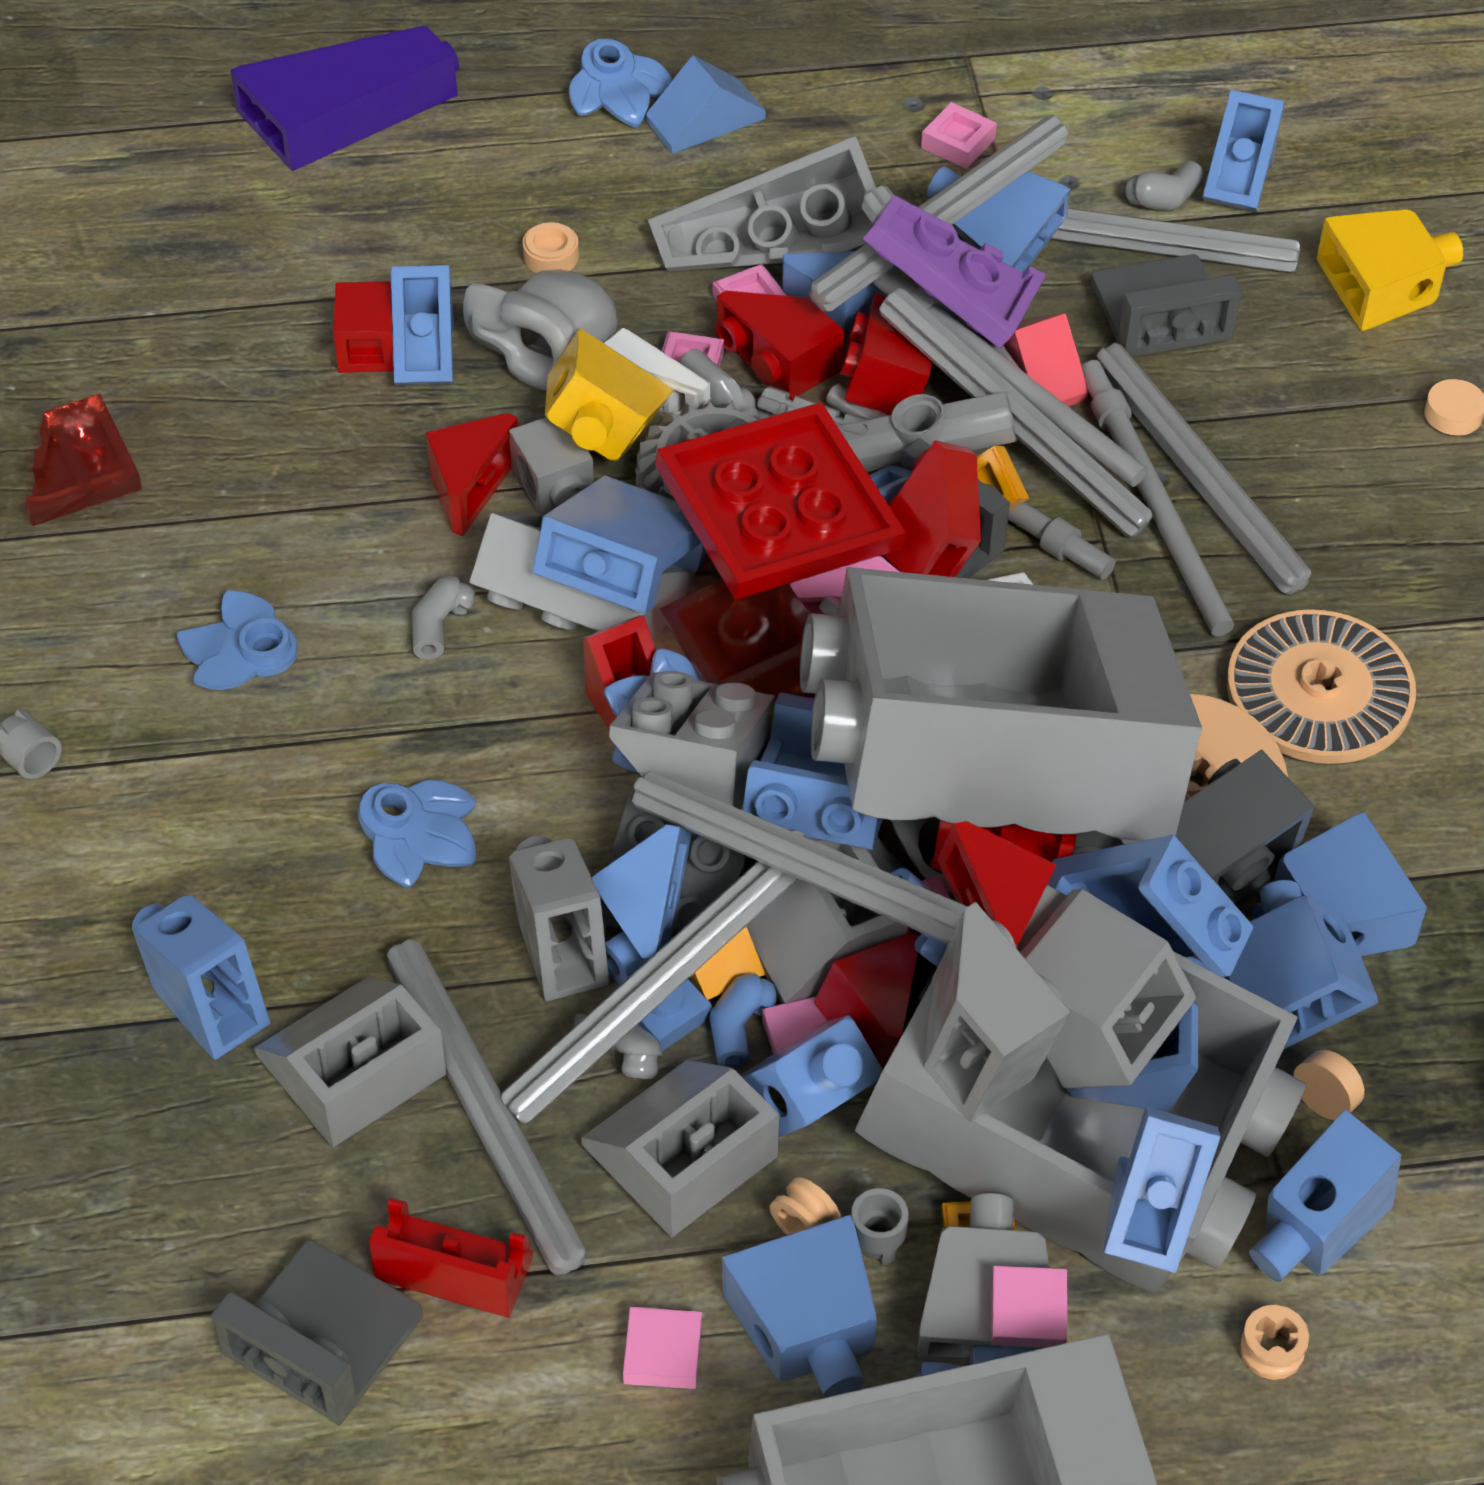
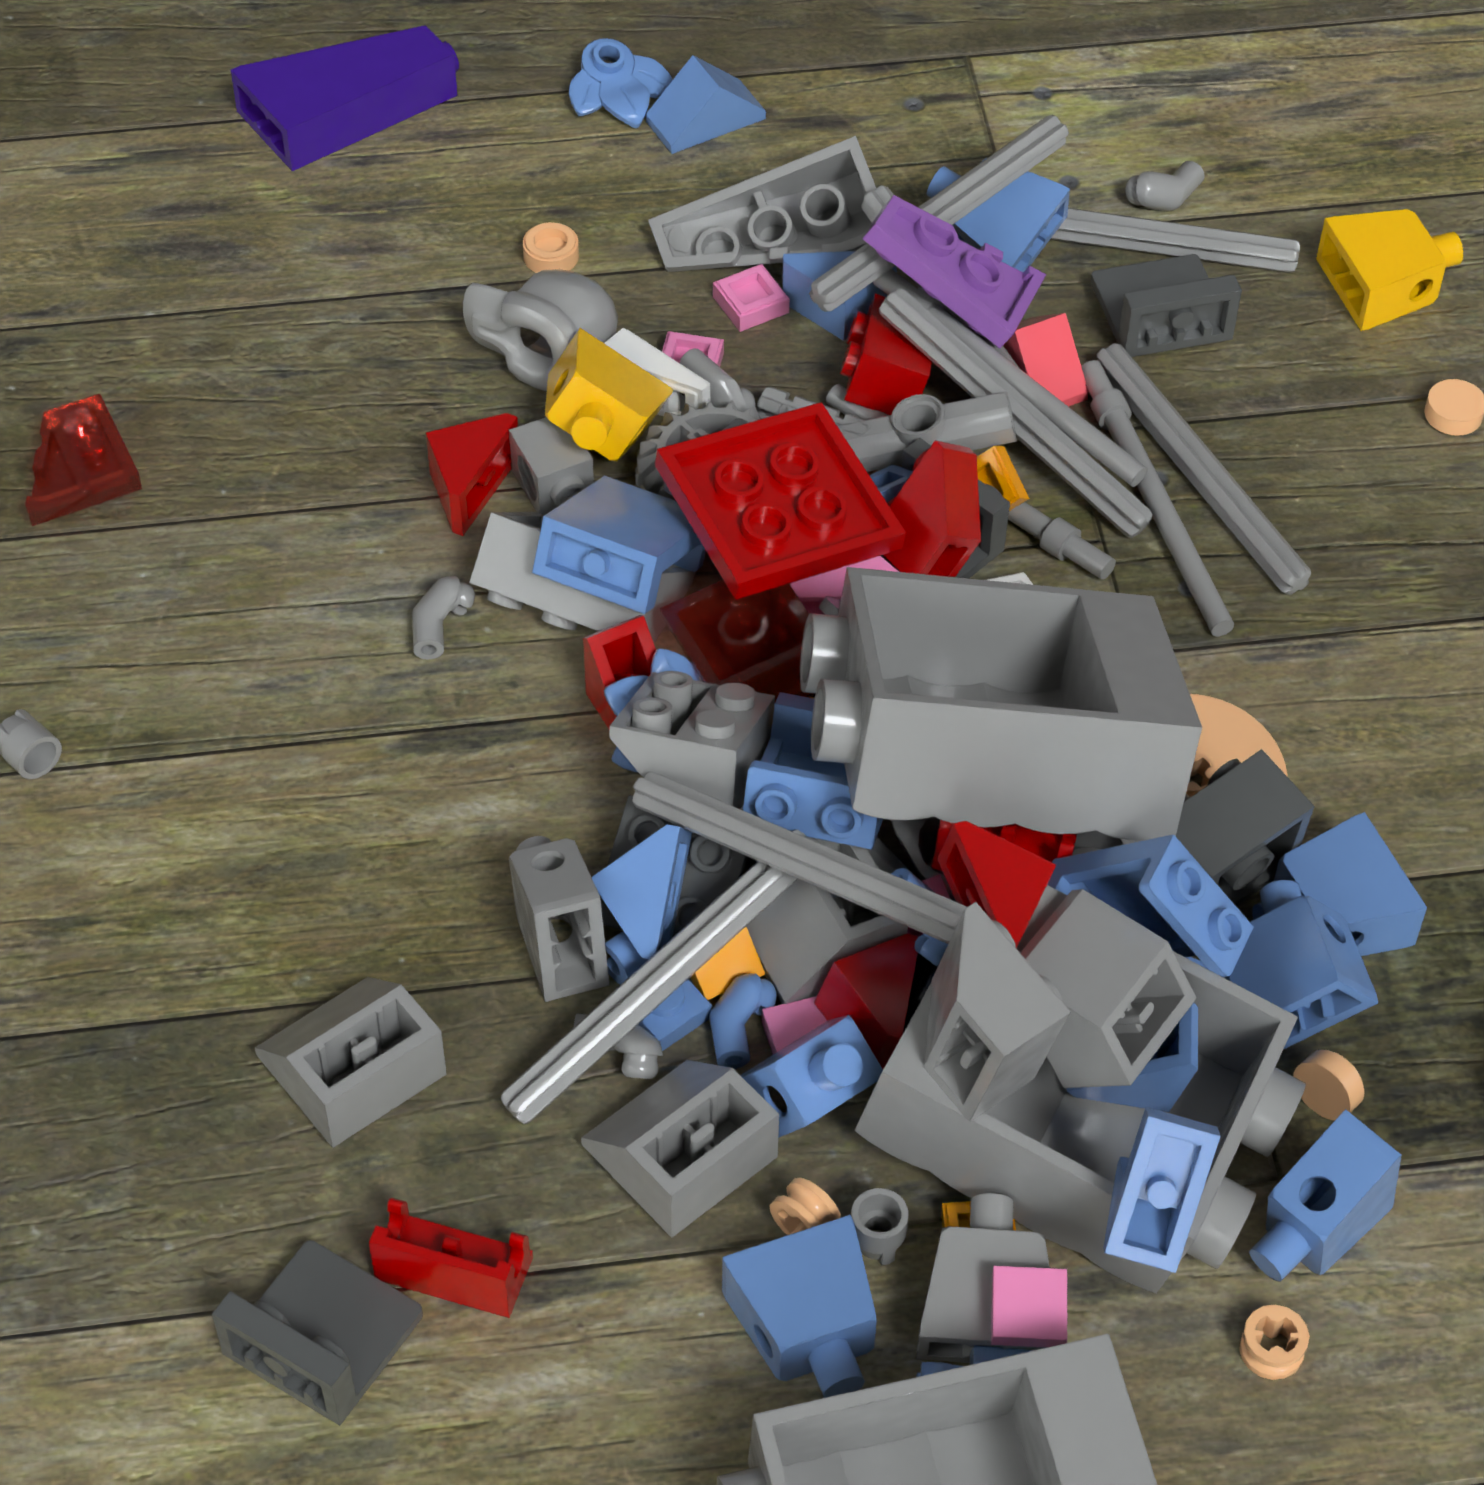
medium blue torso [132,895,271,1060] -> none
medium blue plate [177,590,298,690] -> none
red brick [333,281,394,373] -> none
medium blue plate [358,780,476,889] -> none
light grey axle [387,939,586,1276] -> none
medium blue slope [391,265,454,386] -> none
bright pink tile [623,1307,702,1389] -> none
red slope [715,290,844,400] -> none
bright pink tile [921,102,997,169] -> none
medium blue slope [1203,90,1285,213] -> none
piece [1226,609,1416,764] -> none

